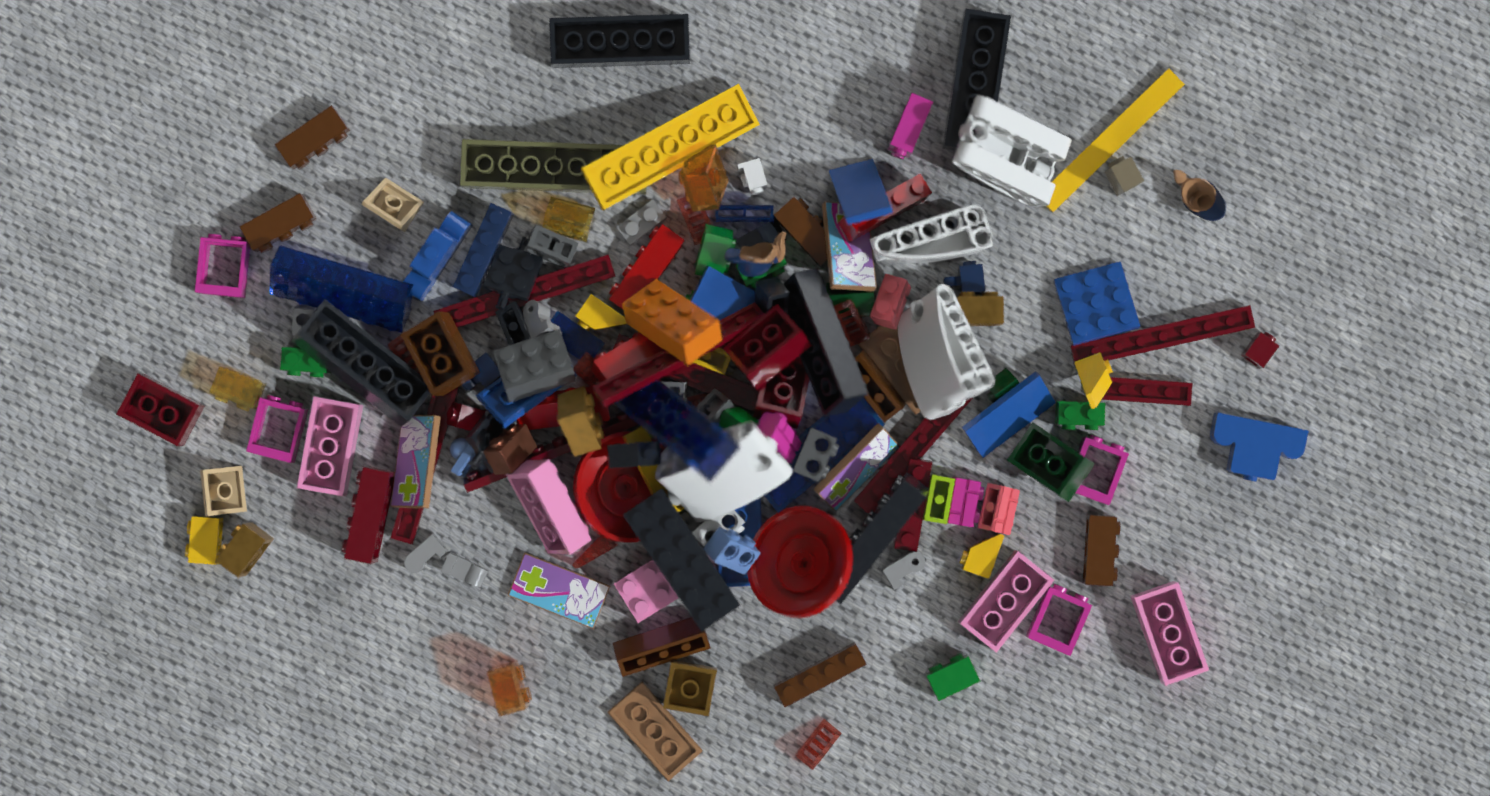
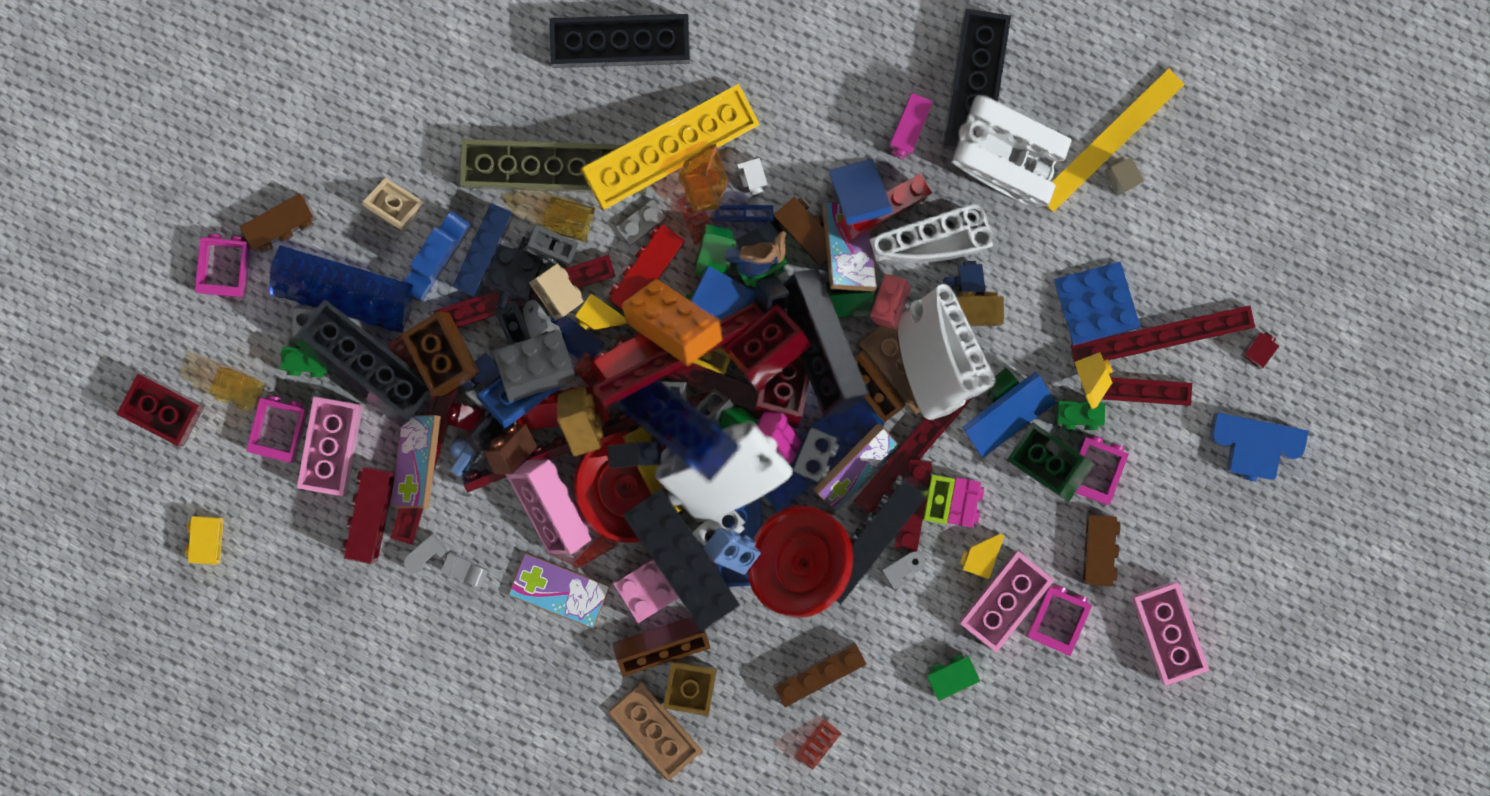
tan slope [200,466,247,516] -> none
pearl gold brick [216,522,274,578] -> none
reddish brown brick [274,105,351,170] -> none
clear orange brick [487,660,532,717] -> none
clear red slope [833,299,870,347] -> none
coral brick [977,483,1020,535] -> none
medium nougat hair [1173,170,1226,221] -> none
none -> tan brick [529,263,584,321]

